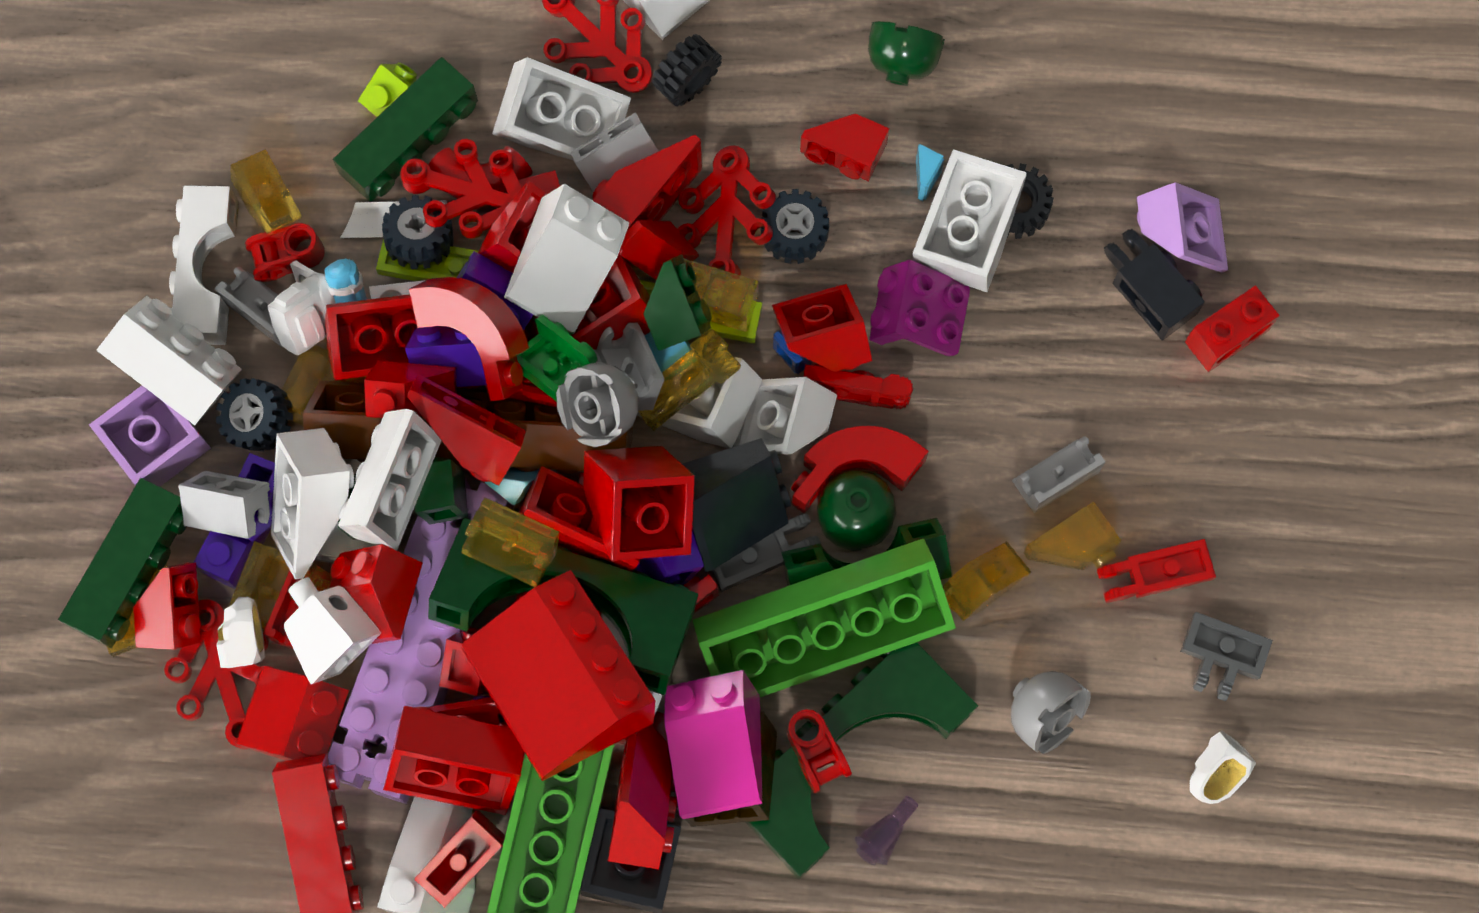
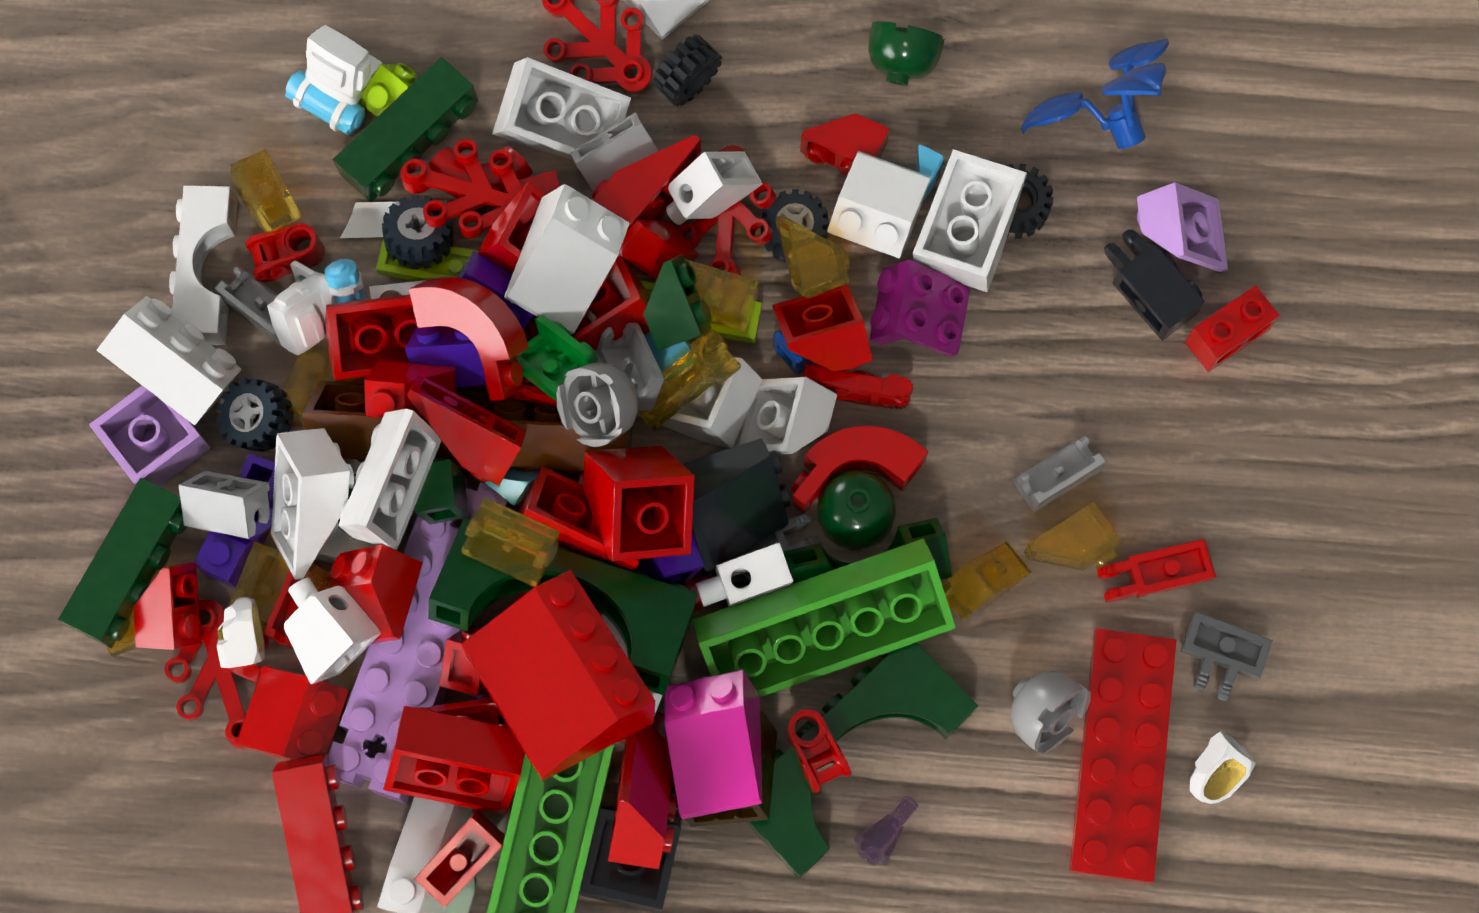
none -> white piece [285,25,382,136]
none -> white torso [666,151,763,225]
none -> white torso [696,543,793,607]
none -> clear yellow slope [775,215,850,298]
none -> white slope [827,151,931,259]
none -> blue plant [1021,39,1169,149]
none -> red plate [1069,628,1177,884]

